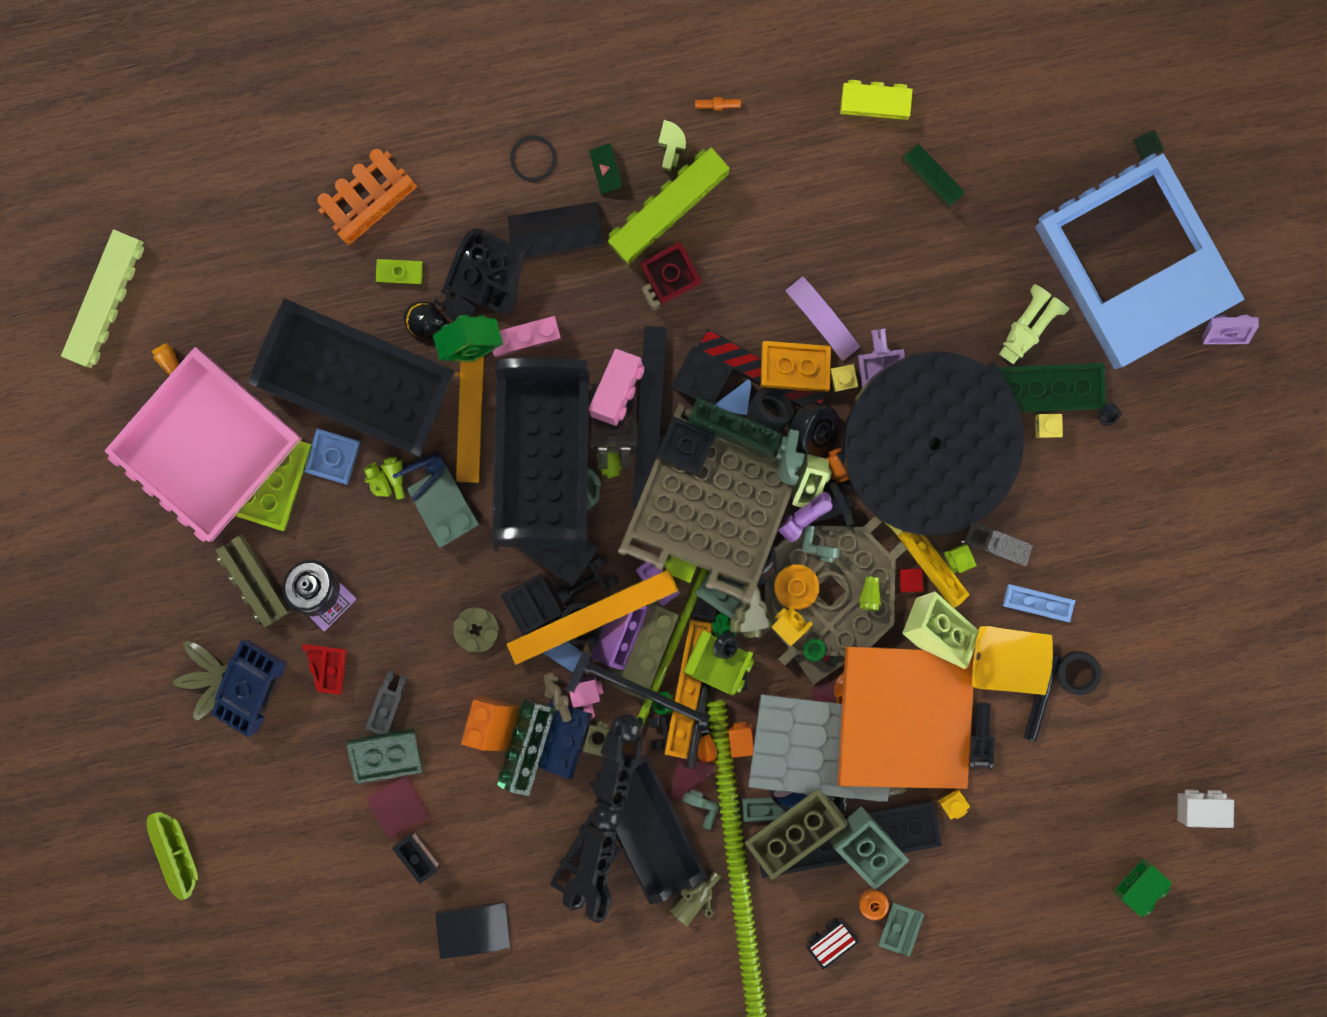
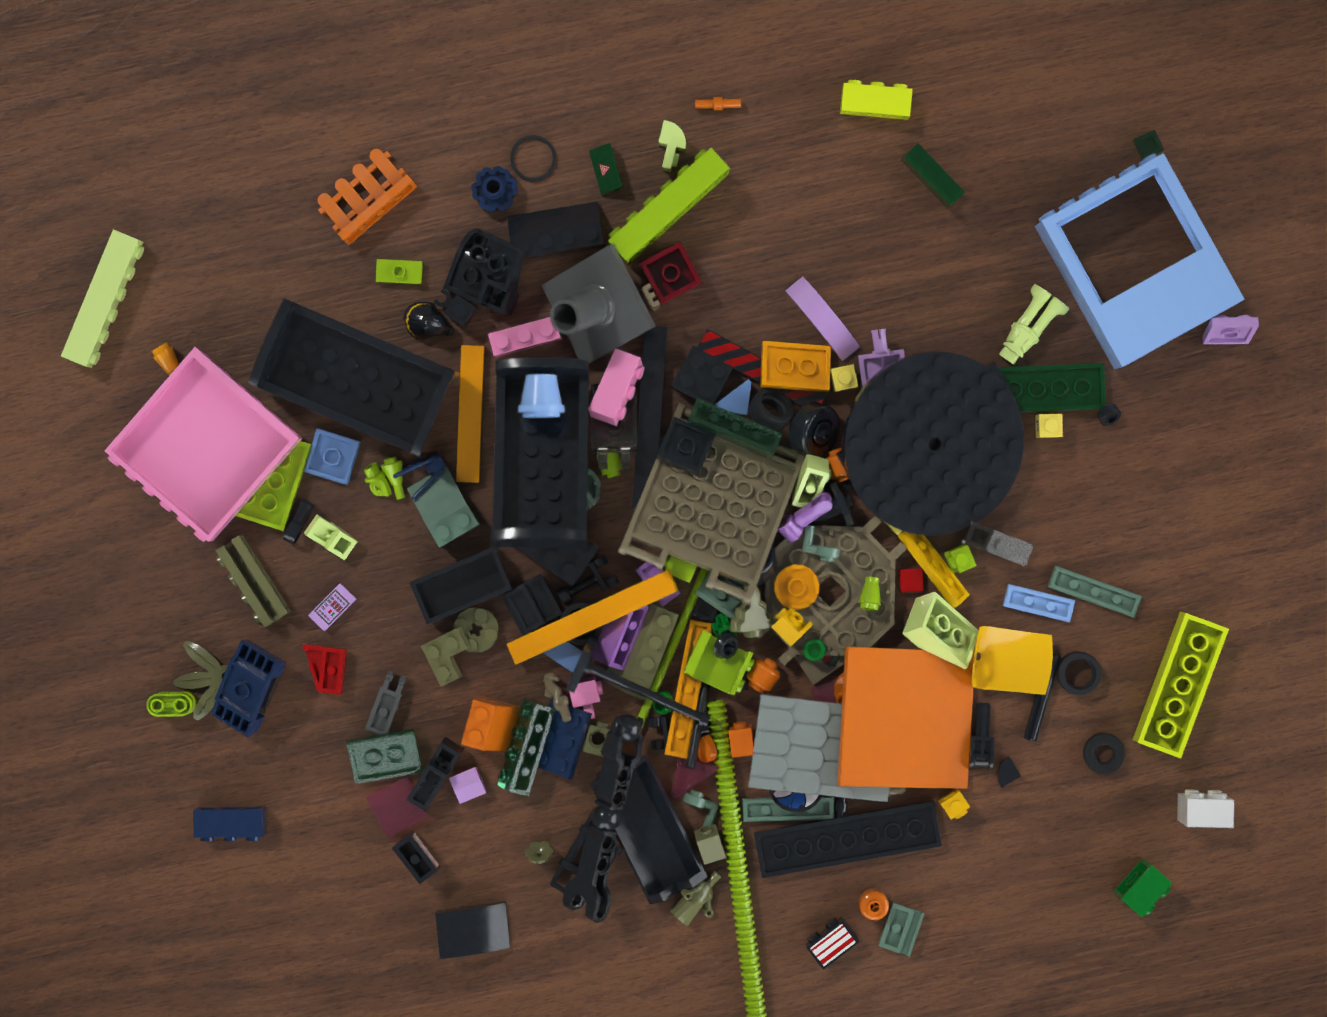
lime brick [147,812,198,900] -> none
black wheel [283,560,340,617] -> none
green brick [433,315,503,362] -> none
olive slope [745,788,848,880] -> none
sand green slope [776,429,804,486] -> none
sand green slope [829,806,909,890] -> none
none -> lime brick [146,691,198,717]
none -> dark blue brick [193,807,266,842]
none -> black piece [283,499,315,545]
none -> yellowish green brick [304,515,358,560]
none -> black slope [406,737,465,812]
none -> black piece [409,547,514,625]
none -> olive plate [421,626,471,687]
none -> lavender piece [449,767,486,804]
none -> dark blue plant [471,166,518,213]
none -> light blue piece [518,374,565,418]
none -> olive plant [525,841,554,864]
none -> dark grey piece [541,244,655,364]
none -> olive brick [694,824,726,865]
none -> orange head [747,658,780,693]
none -> black tile [997,756,1021,788]
none -> sand green tile [1047,566,1142,618]
none -> black tyre [1083,732,1125,774]
none -> neon yellow brick [1133,612,1229,758]

